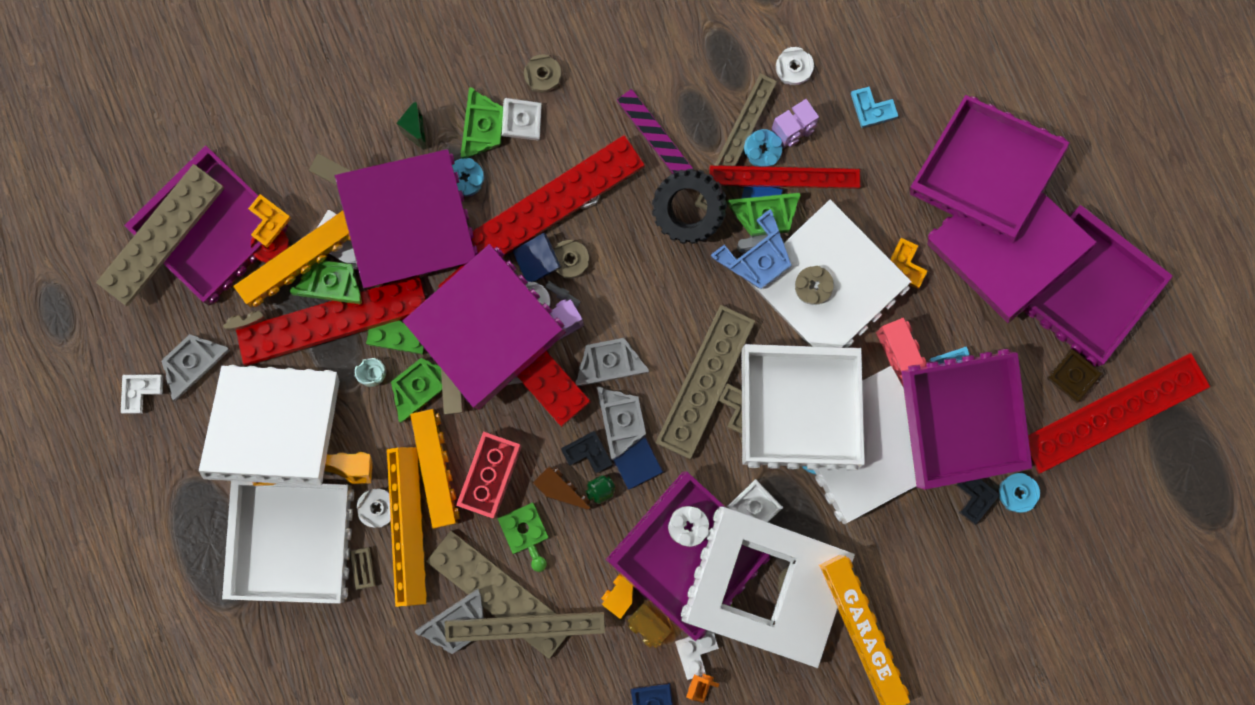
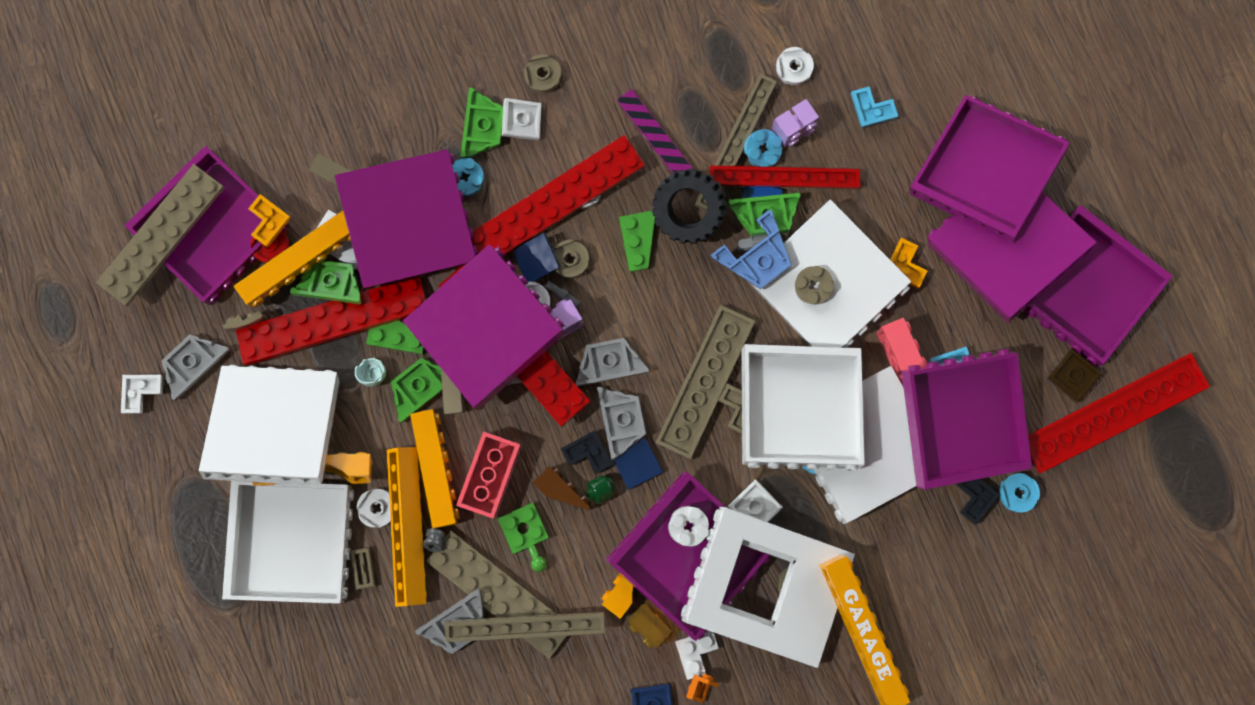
dark green slope [396,102,426,150] -> none
none -> dark grey wheel [423,528,446,552]
none -> bright green wing [619,211,655,273]

